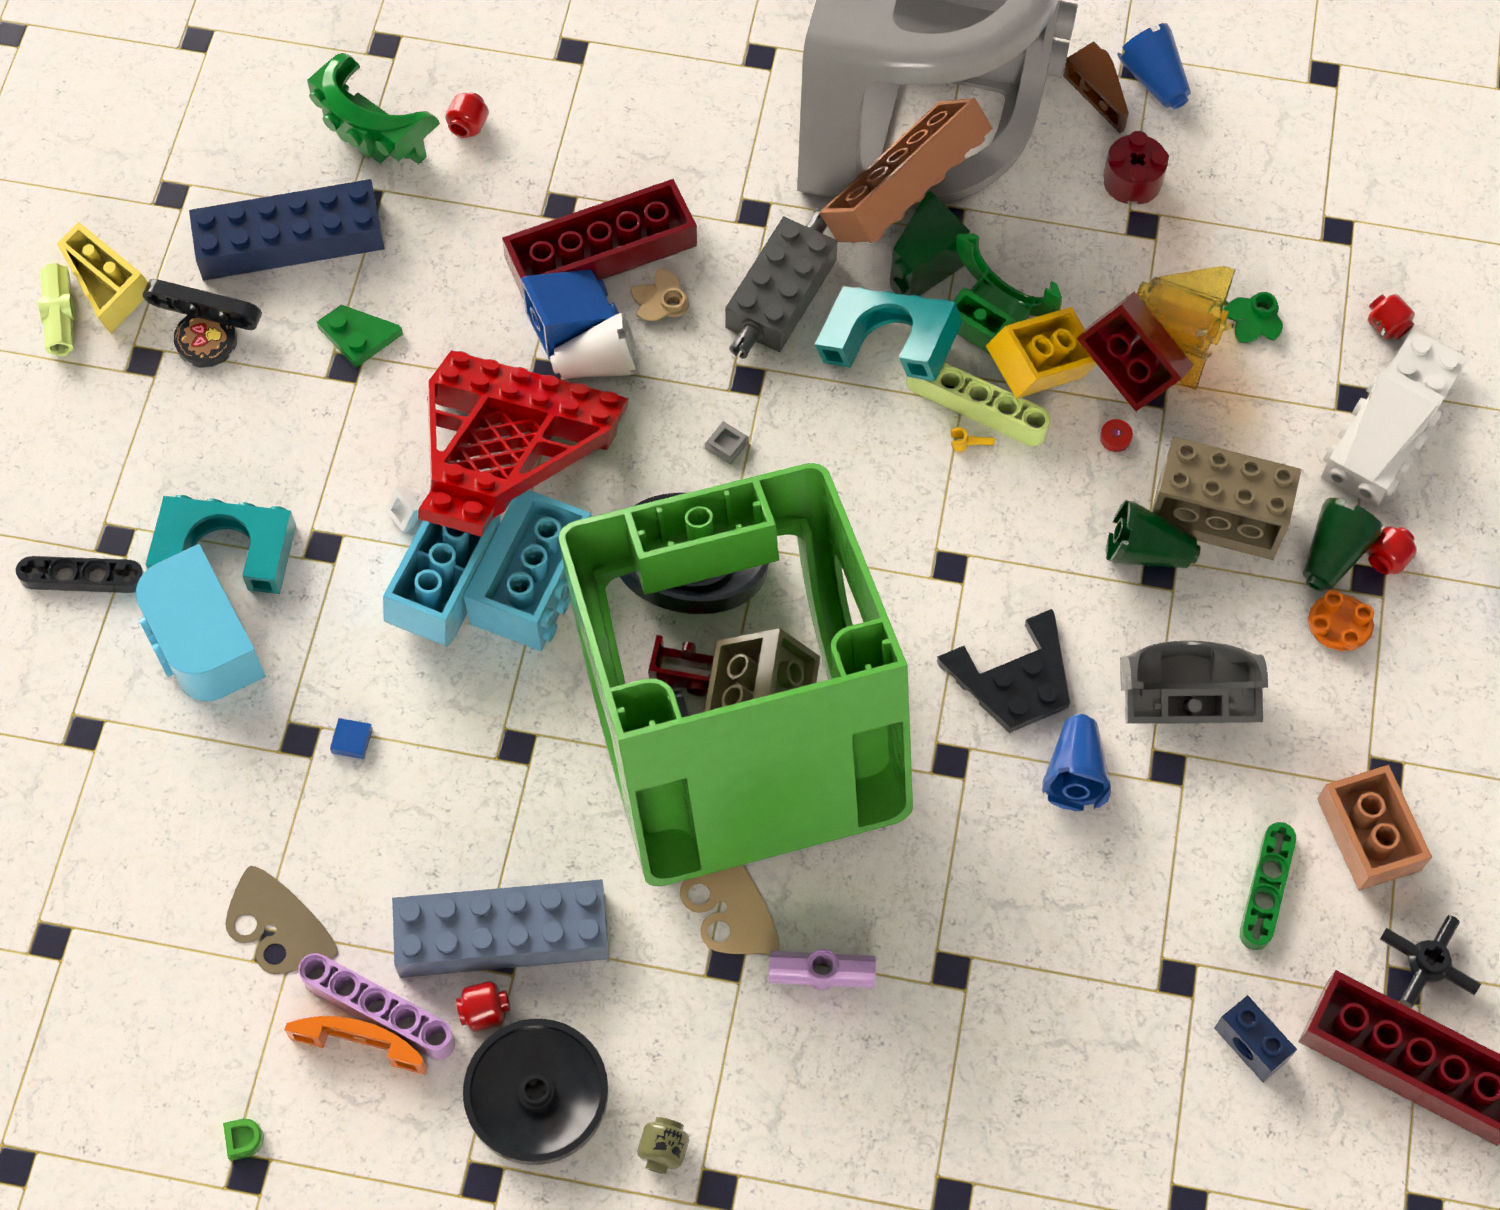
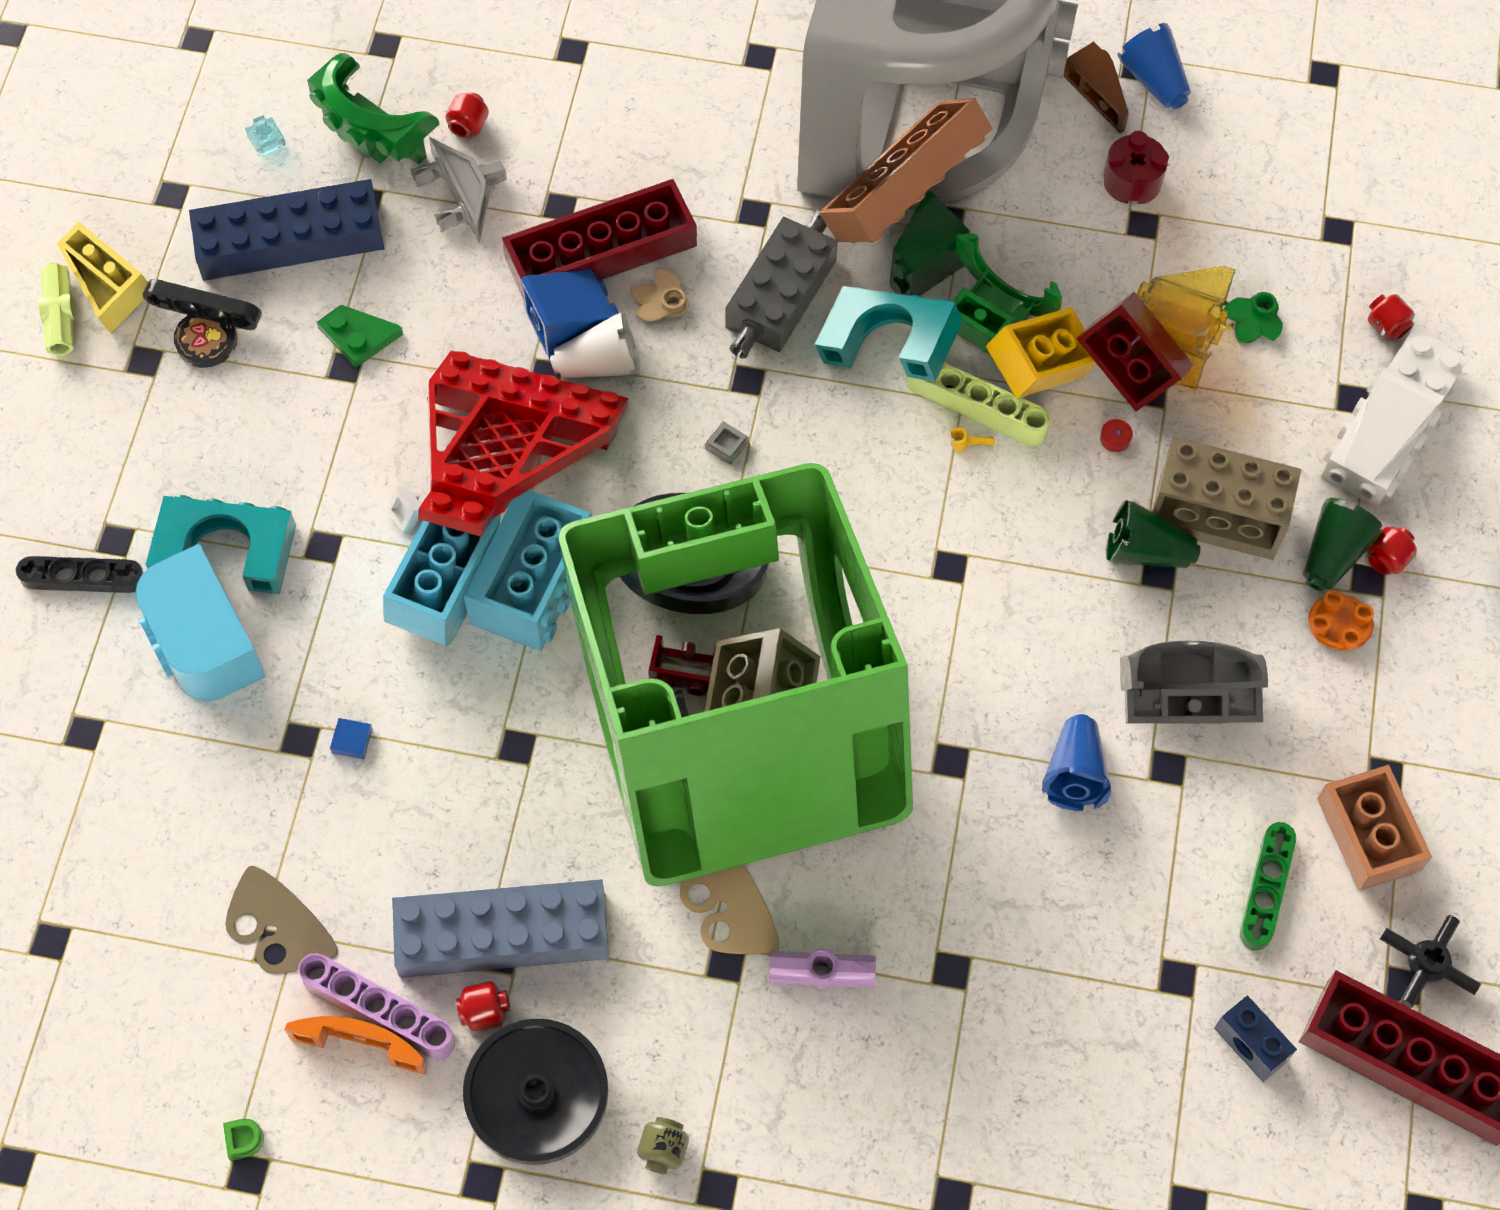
black wing [937,609,1070,733] -> none
none -> clear light blue tile [245,115,286,157]
none -> light grey connector [410,137,507,243]

